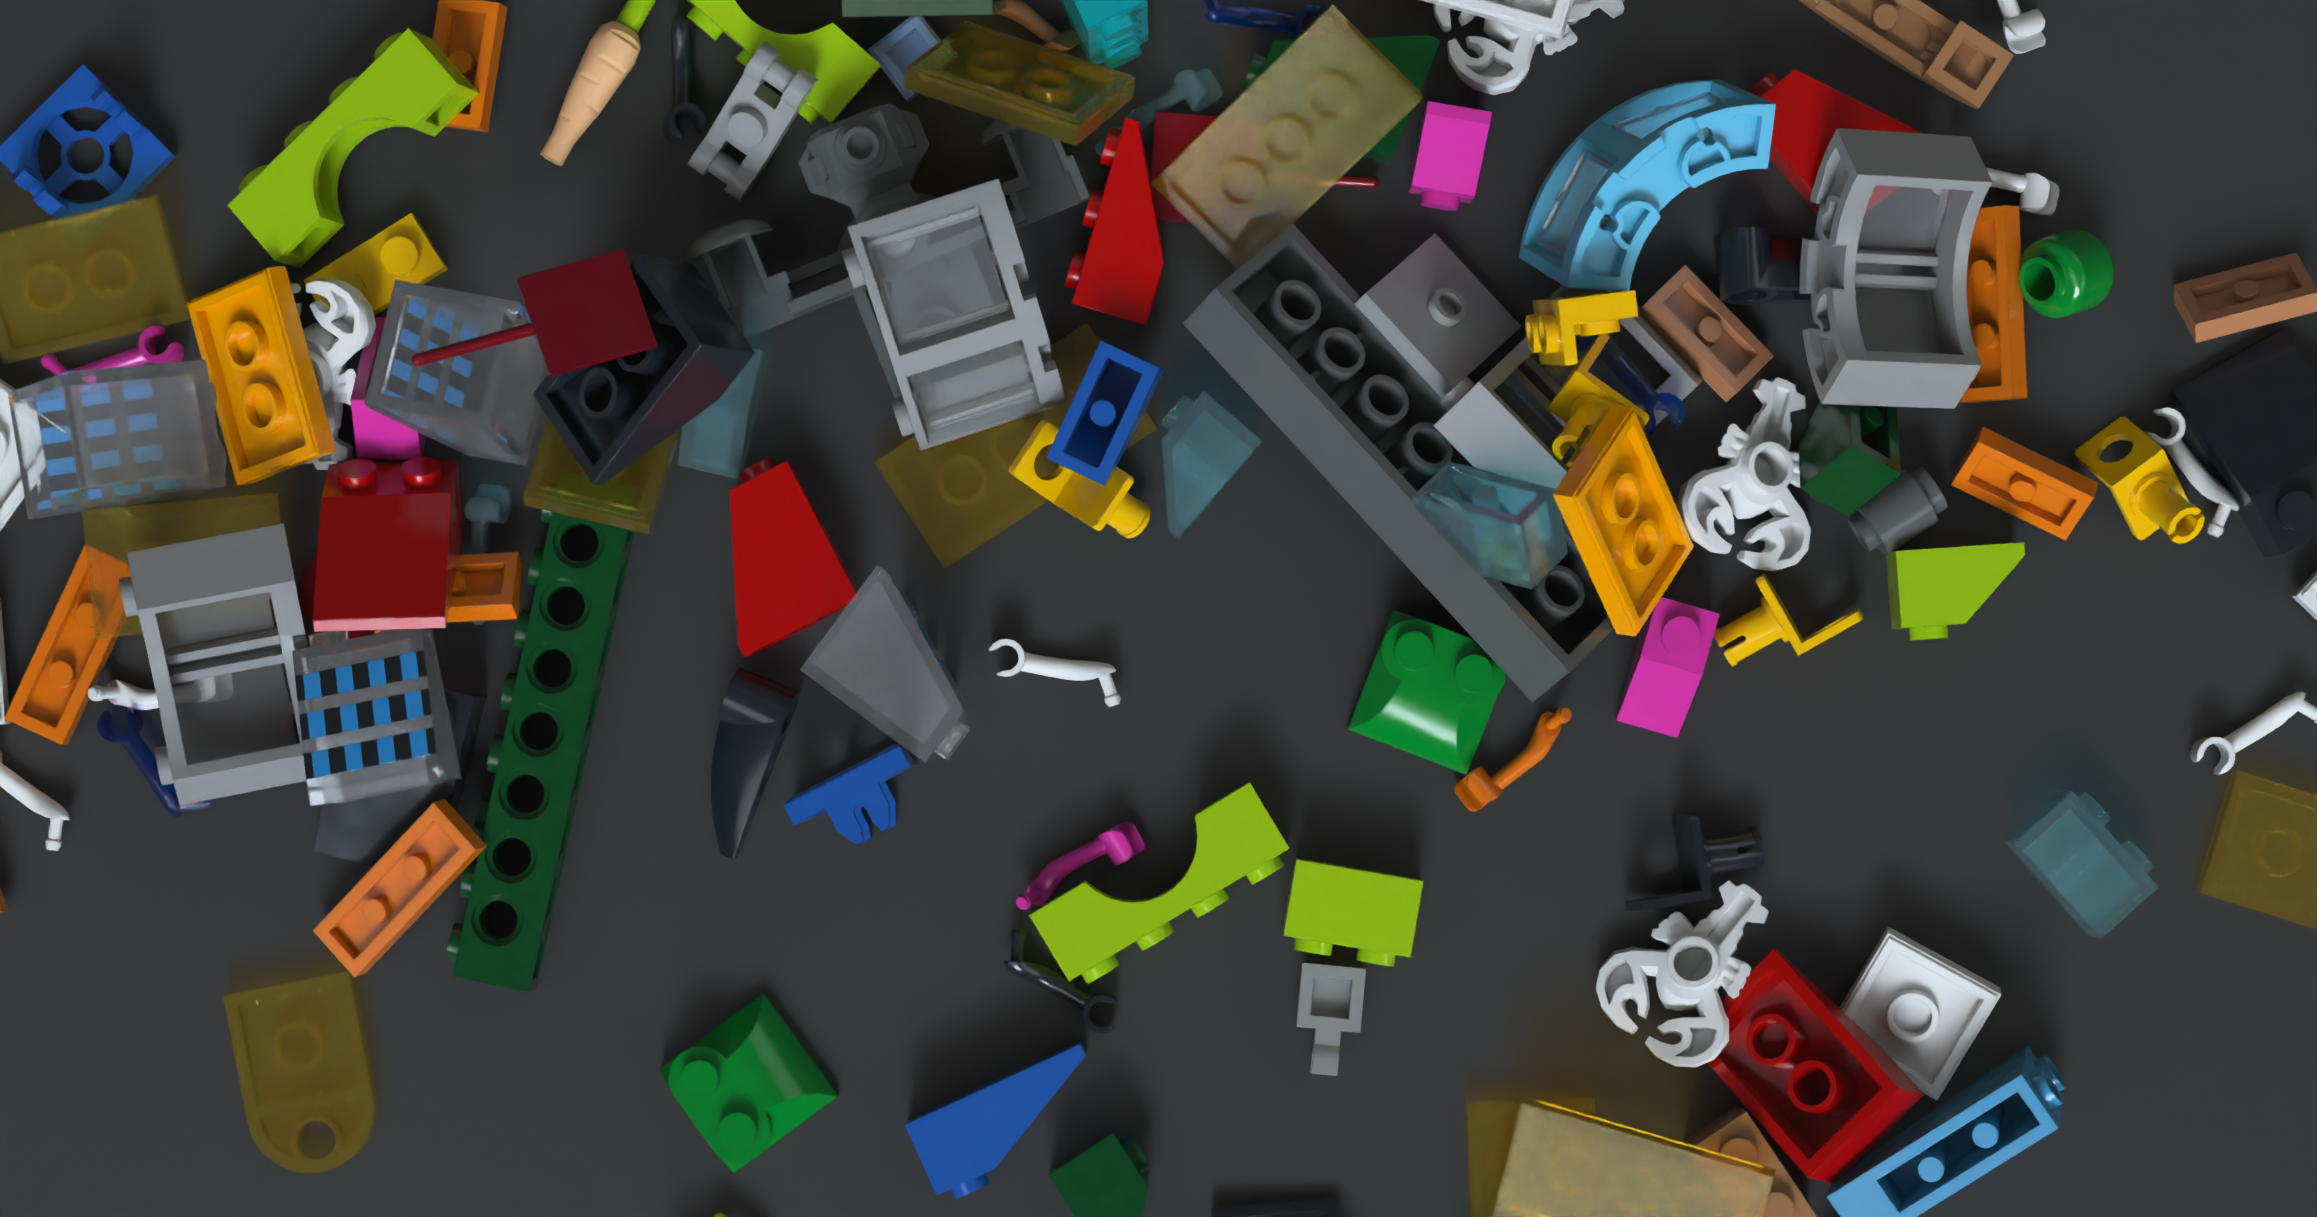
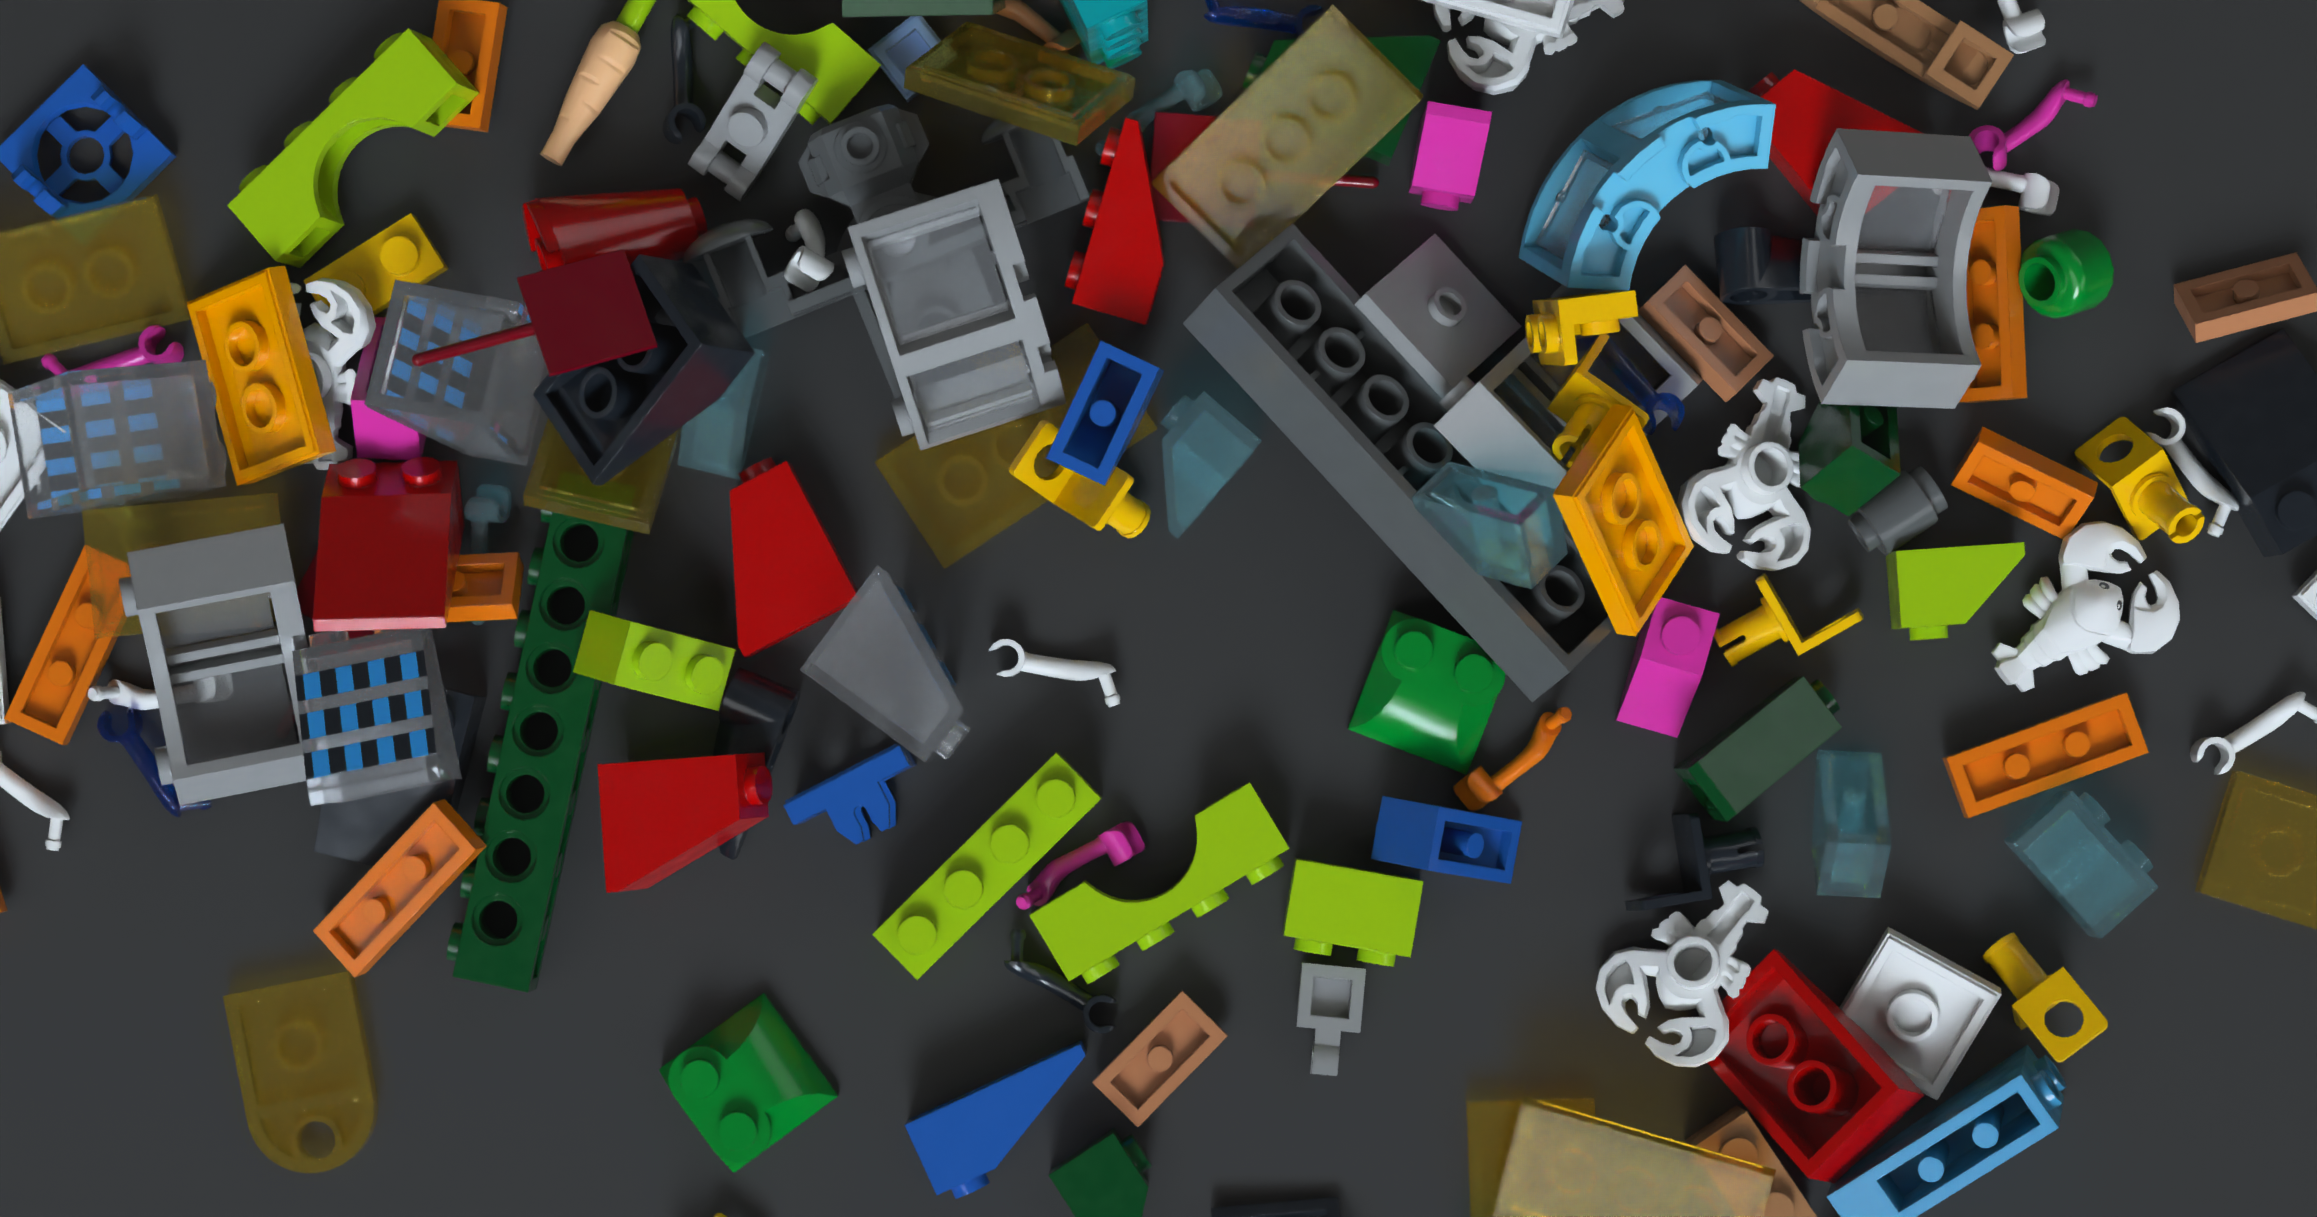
none -> red cone [522,188,707,271]
none -> lime brick [573,610,735,711]
none -> red slope [597,752,773,893]
none -> white piece [784,208,834,293]
none -> lime arch [872,752,1103,980]
none -> nougat plate [1092,990,1228,1127]
none -> blue slope [1371,796,1522,884]
none -> dark green slope [1673,676,1842,822]
none -> clear light blue slope [1812,750,1891,898]
none -> orange plate [1942,692,2149,818]
none -> dark pink piece [1969,79,2098,171]
none -> yellow bracket [1983,932,2108,1063]
none -> white animal [1991,521,2180,692]

